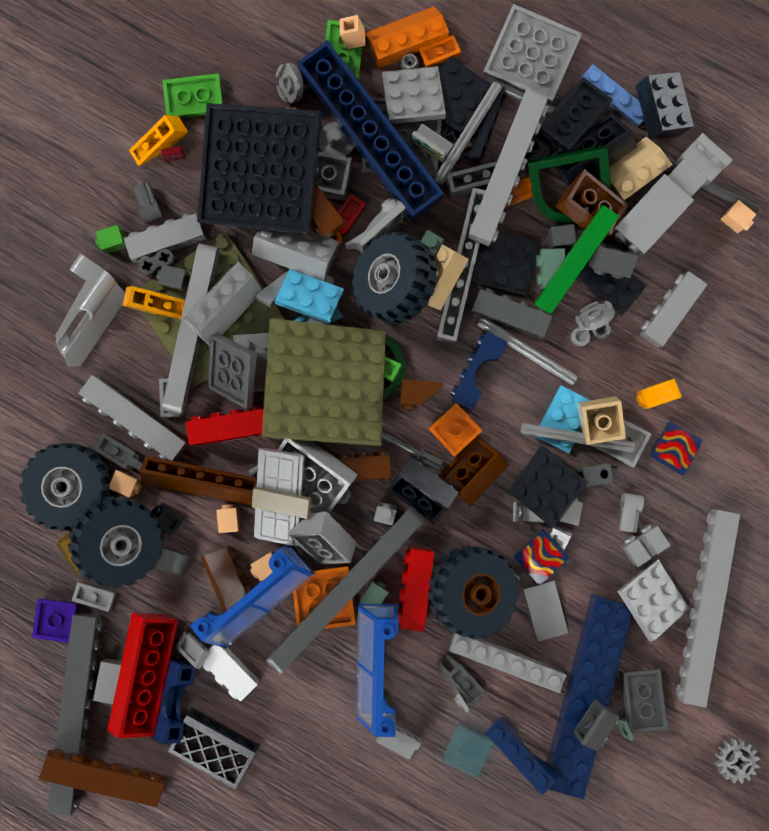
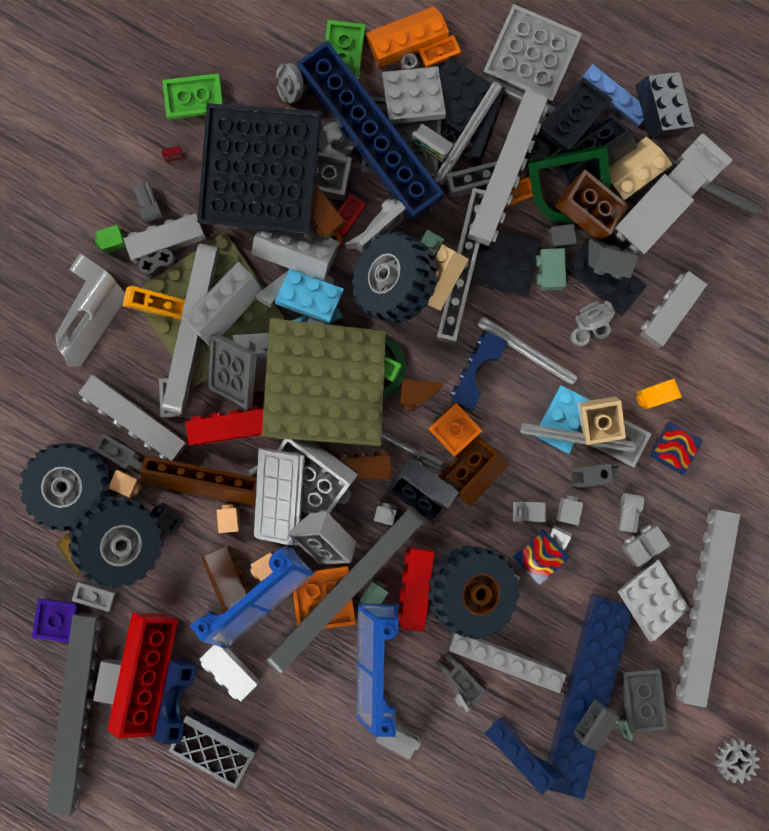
reddish brown brick [38,749,165,807] -> none
light orange slope [129,115,188,166] -> none
dark grey axle [154,546,191,575] -> none
dark grey brick [157,265,189,292] -> none
light grey tile [175,631,210,669] -> none
tile [252,487,311,519] -> none
light nougat brick [340,15,365,50] -> none
clear light blue plate [442,724,493,778] -> none
dark grey brick [471,288,552,340] -> none
black plate [508,446,589,528] -> none
light grey sticker [524,581,568,642] -> none
green tile [534,205,619,315] -> none
light nougat brick [720,200,756,233] -> none

